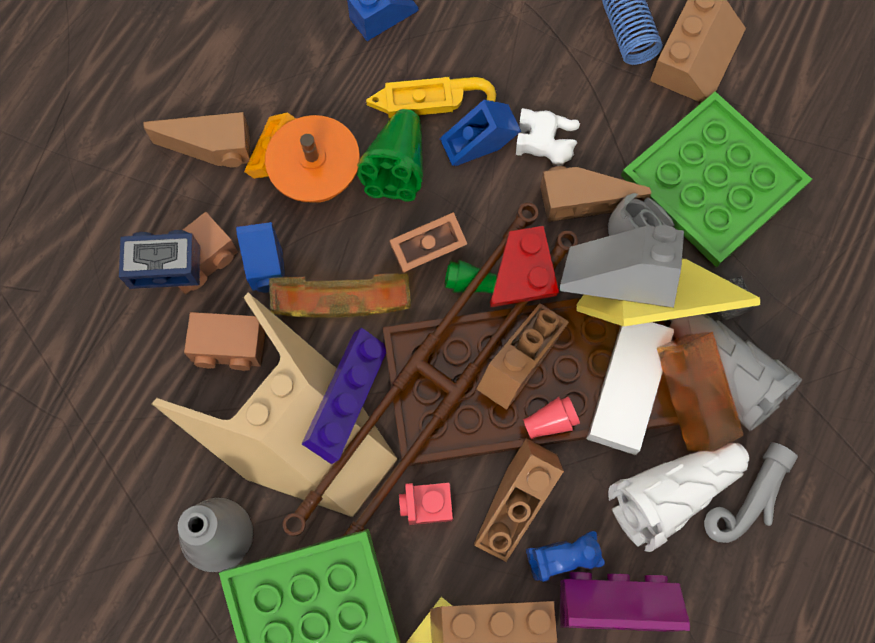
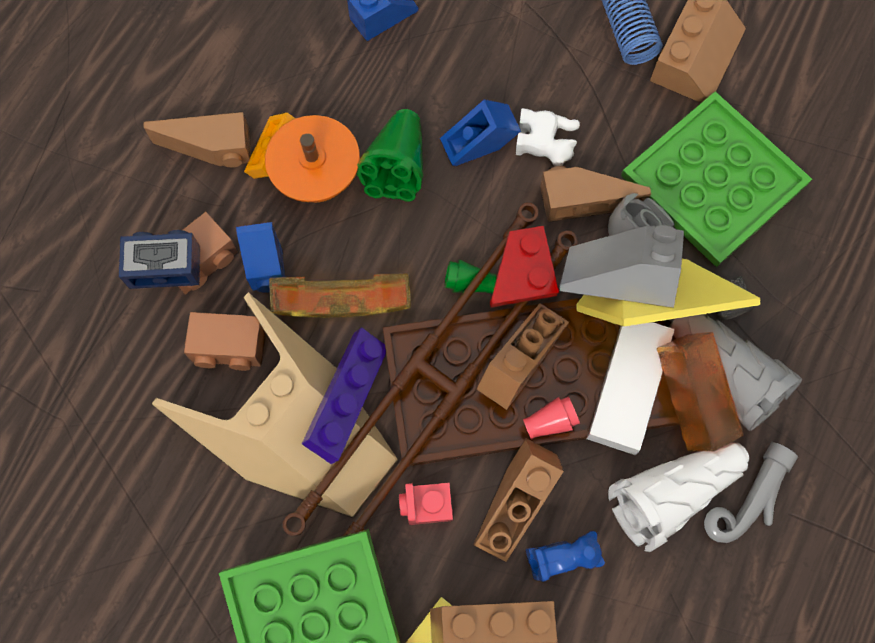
light grey cone [178,498,253,572] -> none
yellow plate [366,77,496,118] -> none
nougat brick [389,212,467,272] -> none
magenta slope [560,572,690,632] -> none

